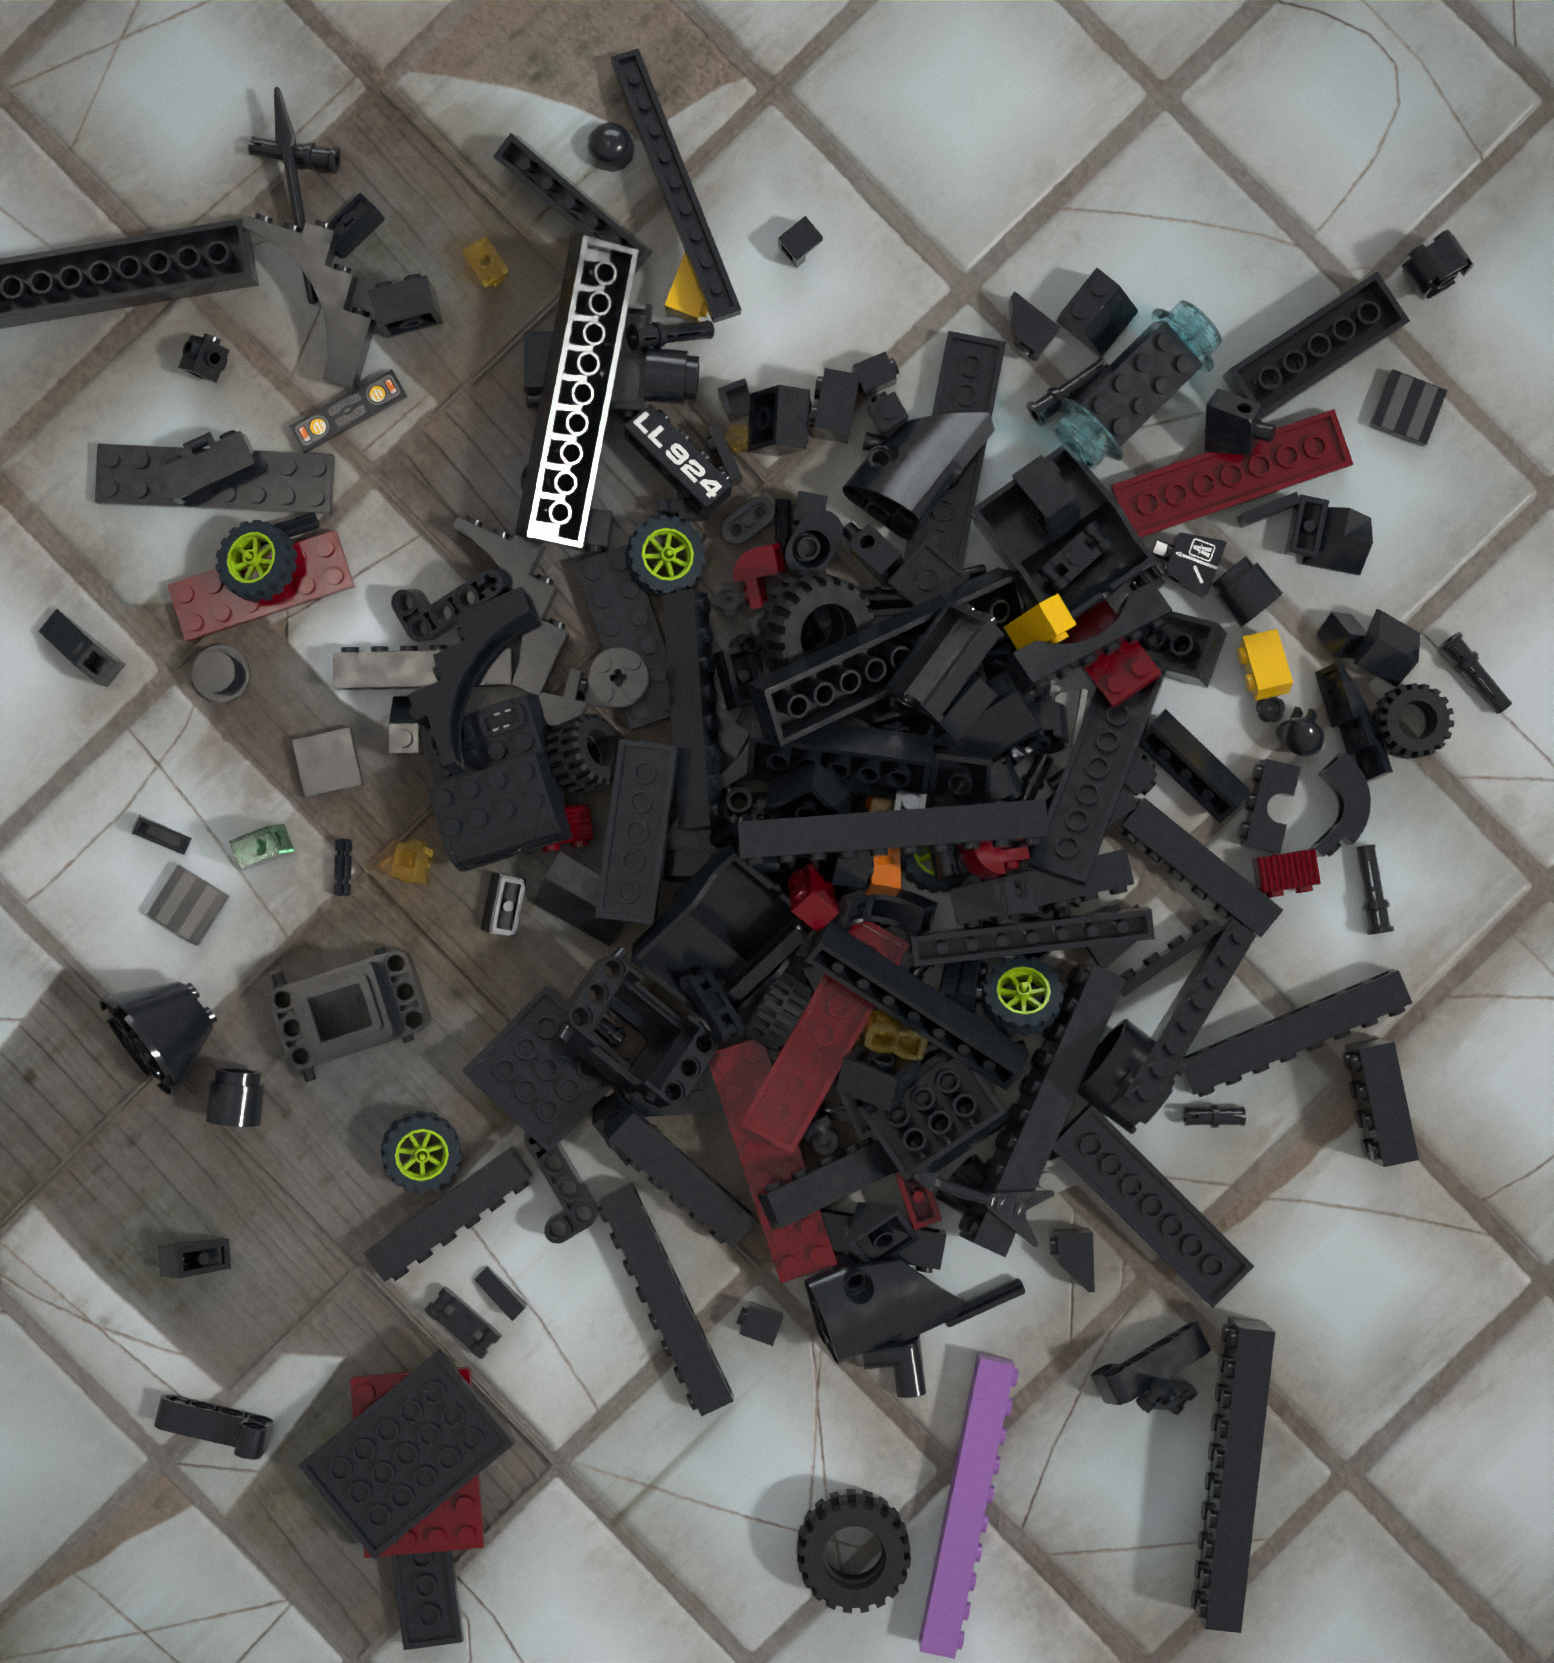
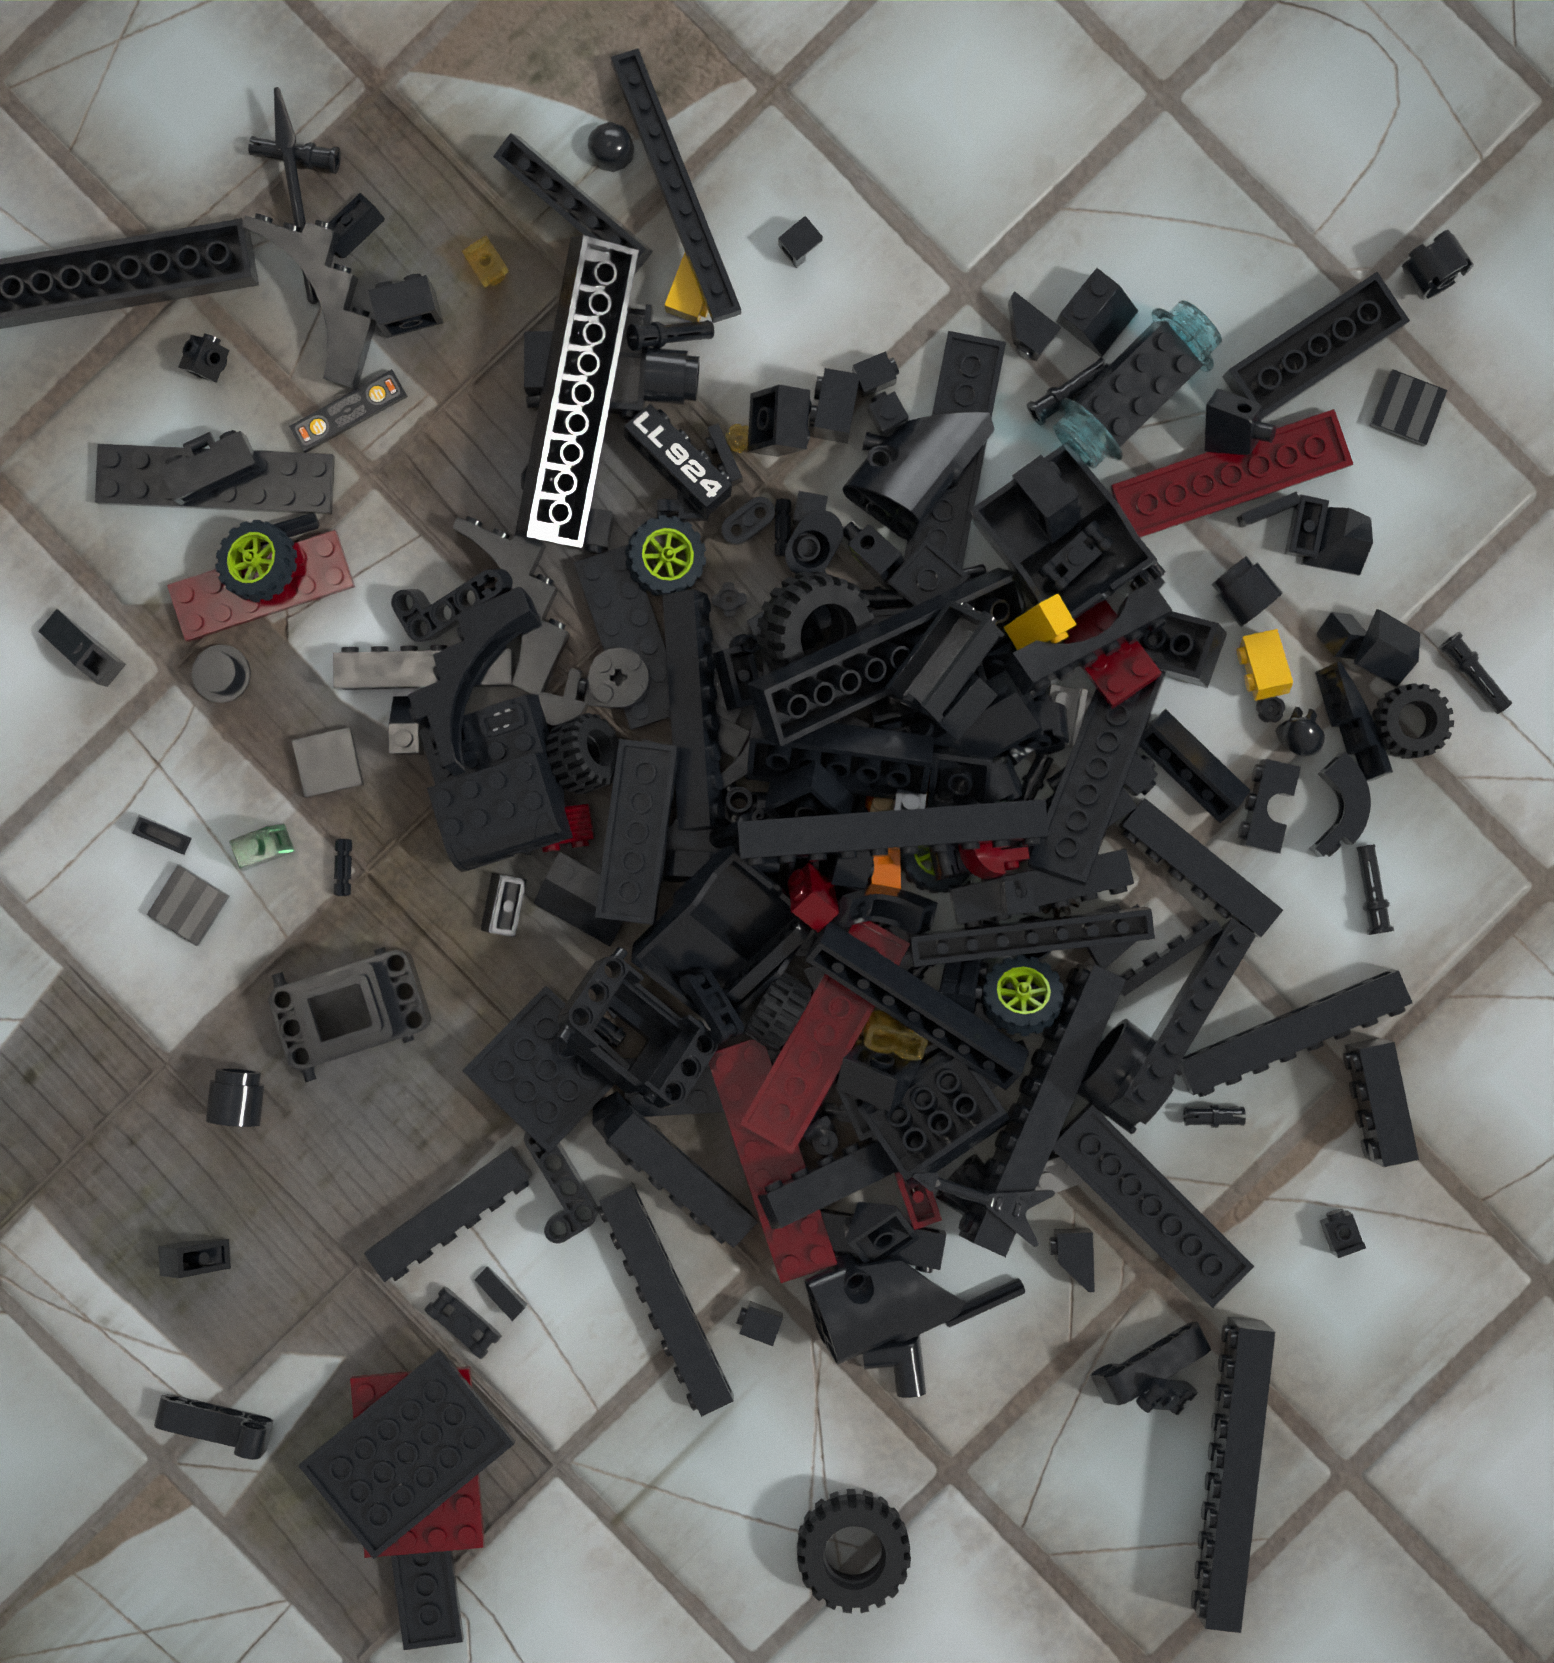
black cone [99,981,217,1096] -> none
black wheel [381,1111,462,1193] -> none
clear yellow brick [390,839,434,886] -> none
black panel [718,378,750,423] -> none
dark red brick [733,543,786,609] -> none
medium lavender brick [918,1352,1018,1659] -> none
black torso [1151,533,1227,598] -> none
dark red brick [1252,849,1321,898] -> none
none -> black brick [1320,1209,1366,1258]

